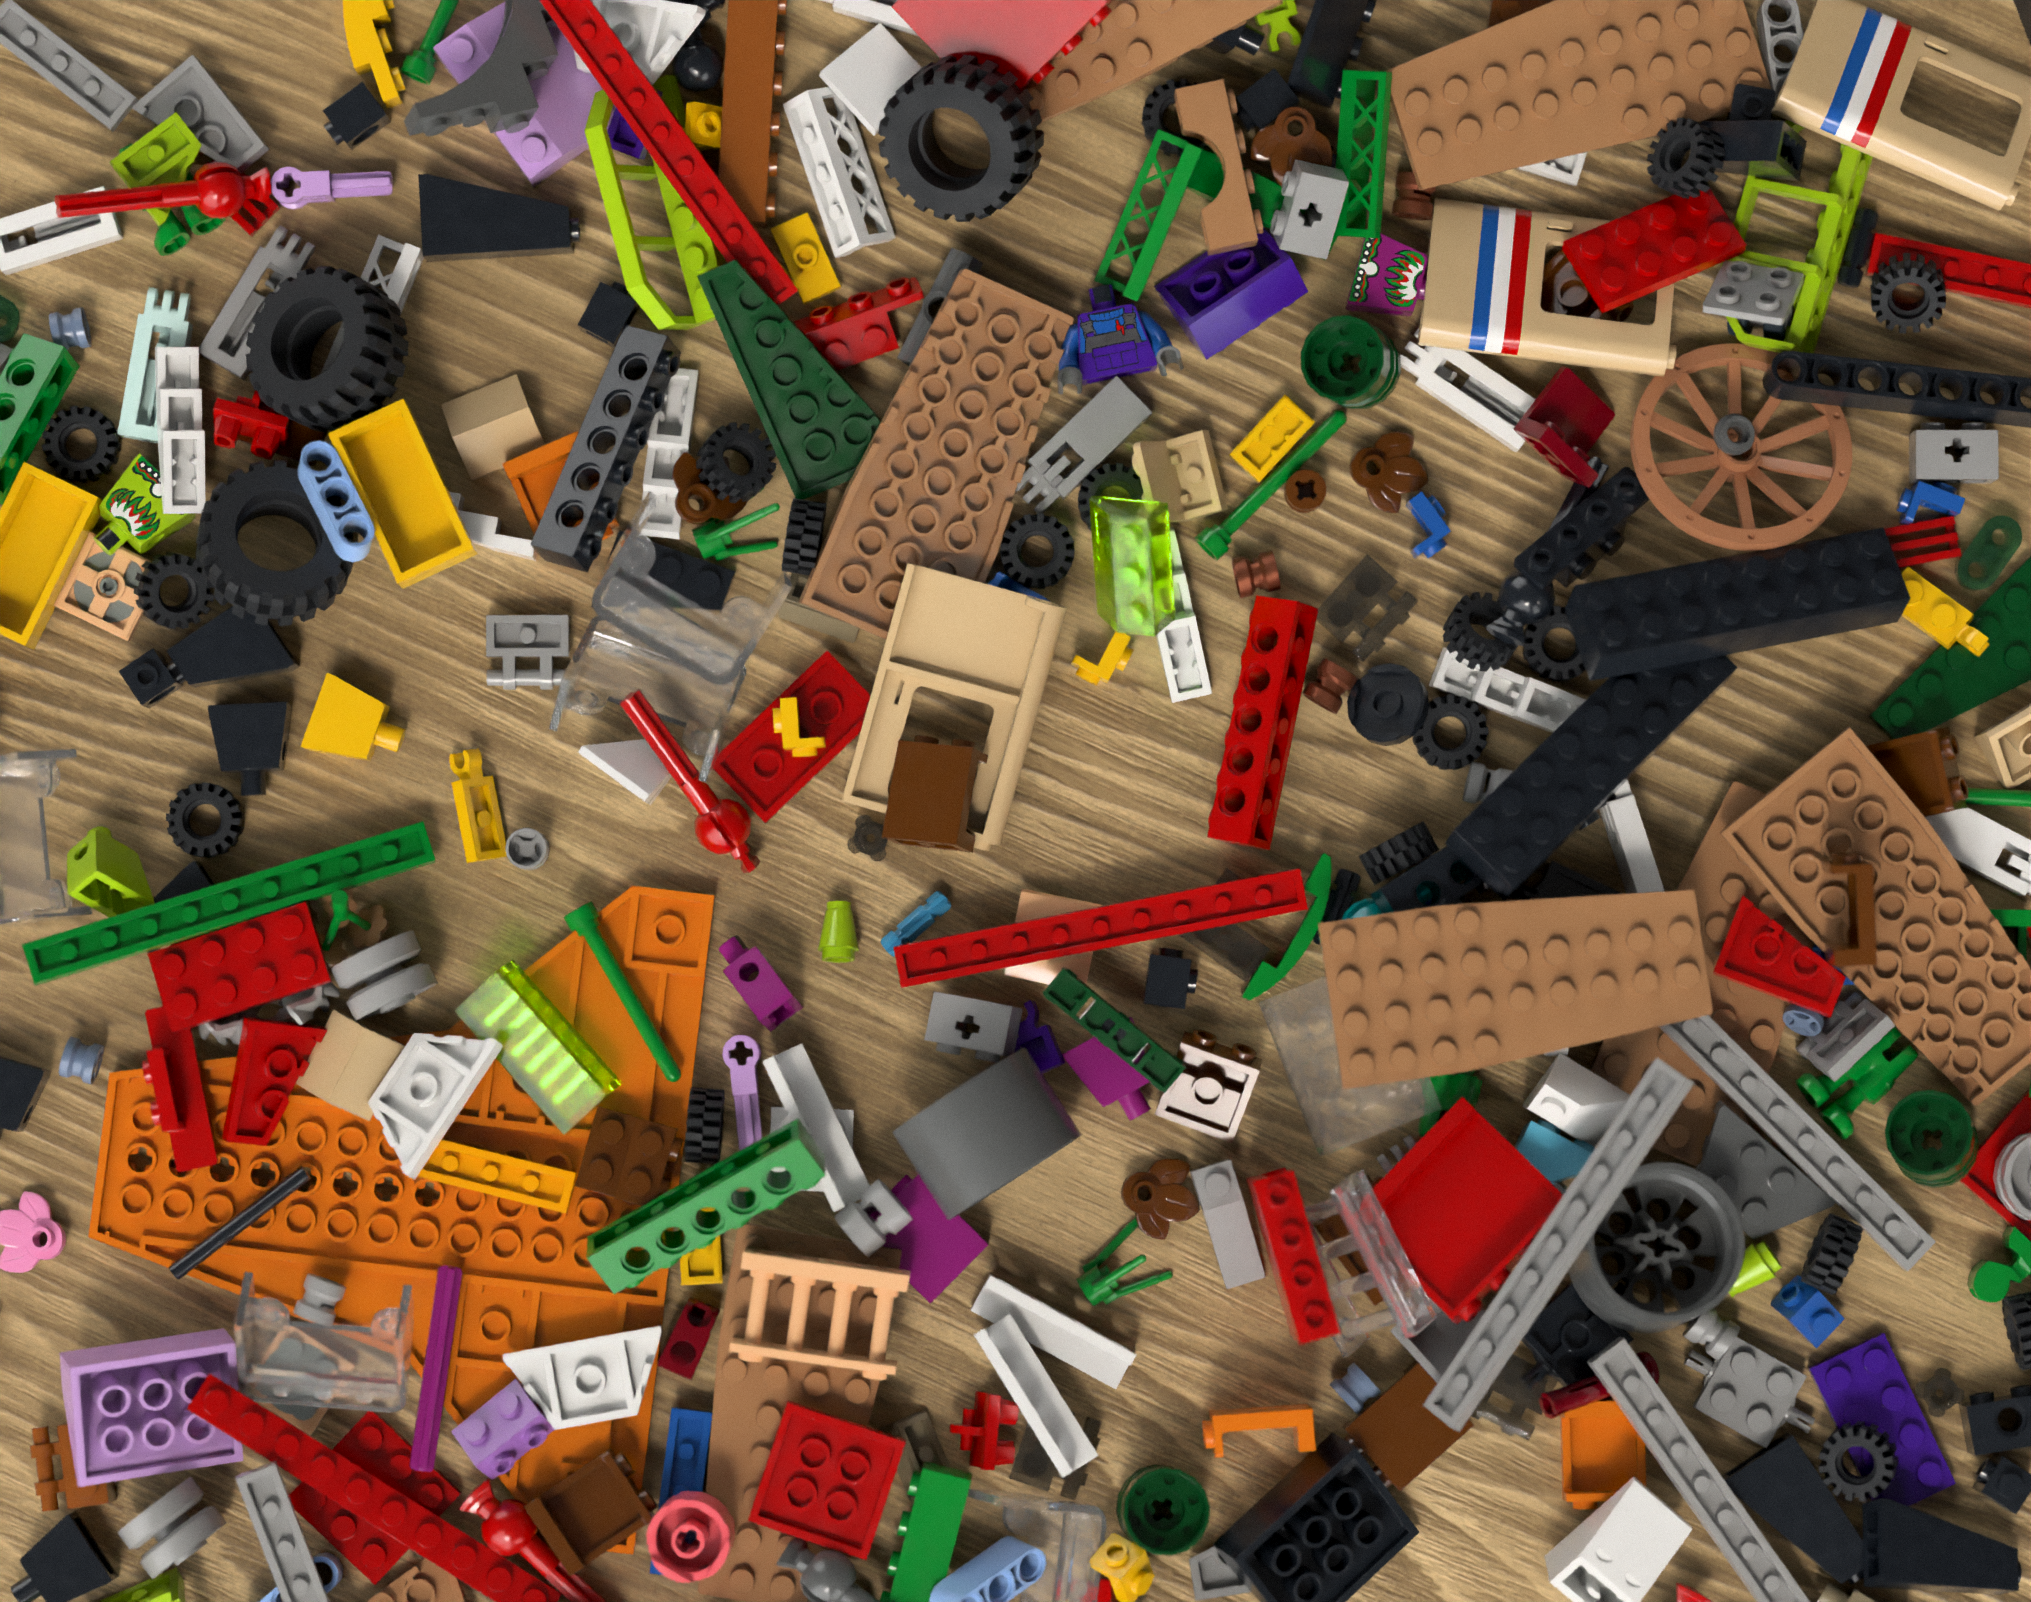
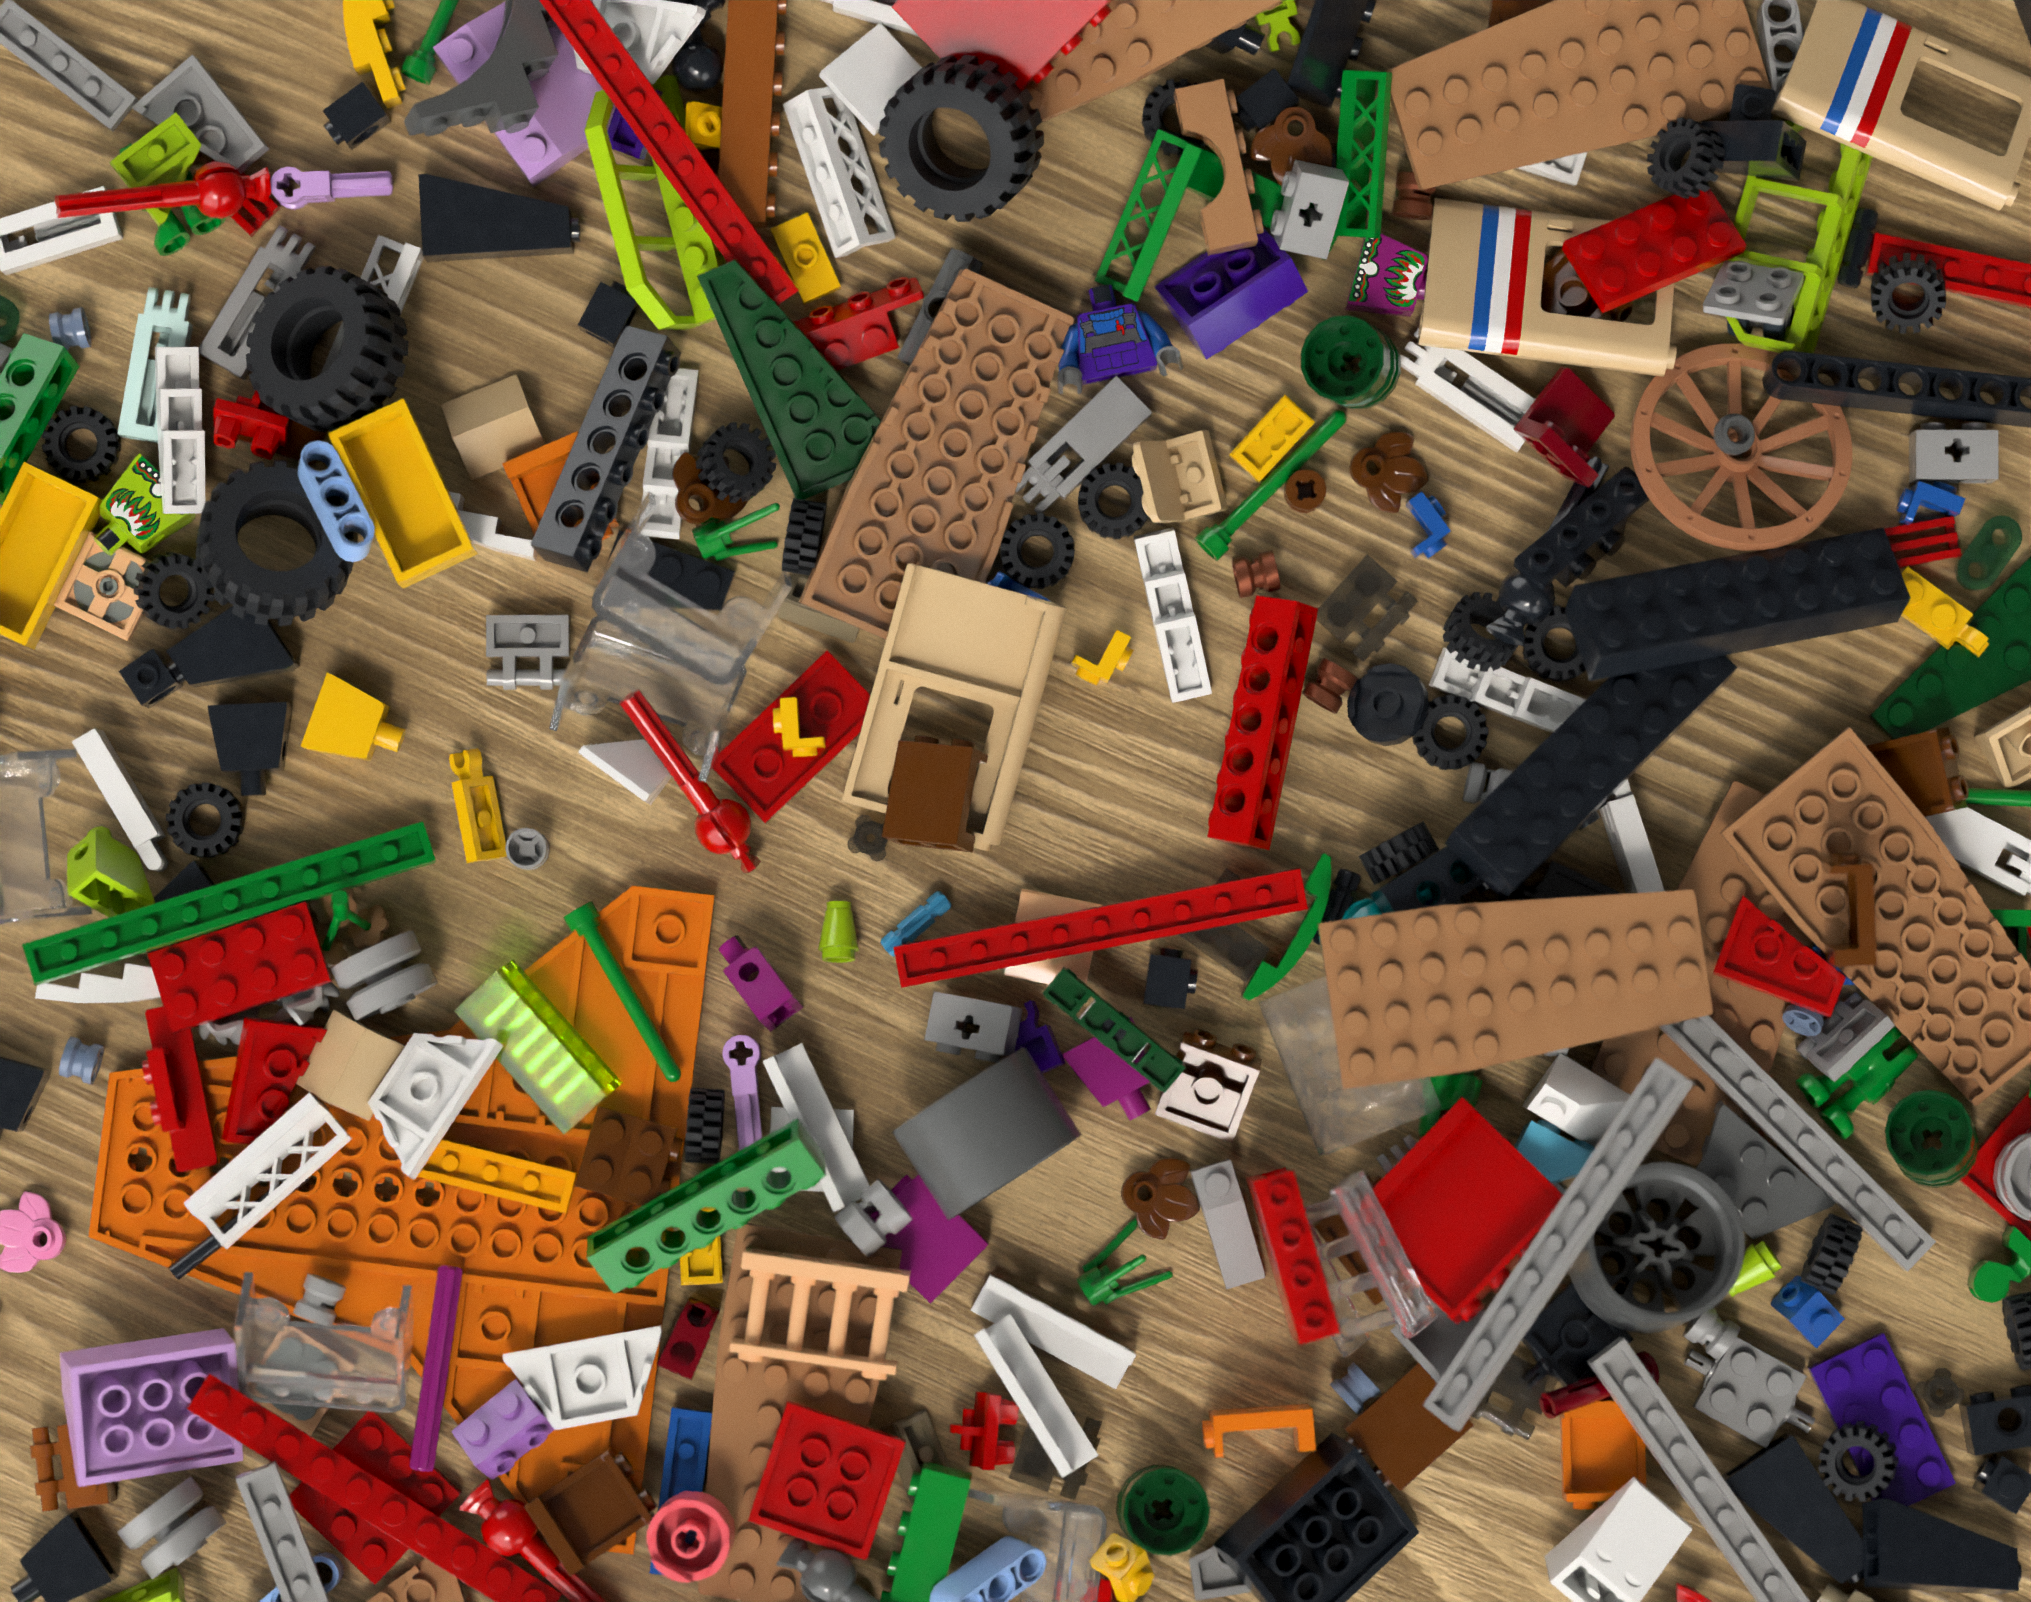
clear neon green slope [1089,496,1175,636] -> none
none -> white slope [35,963,161,1003]
none -> white hinge [72,728,168,872]
none -> white fence [183,1092,352,1249]

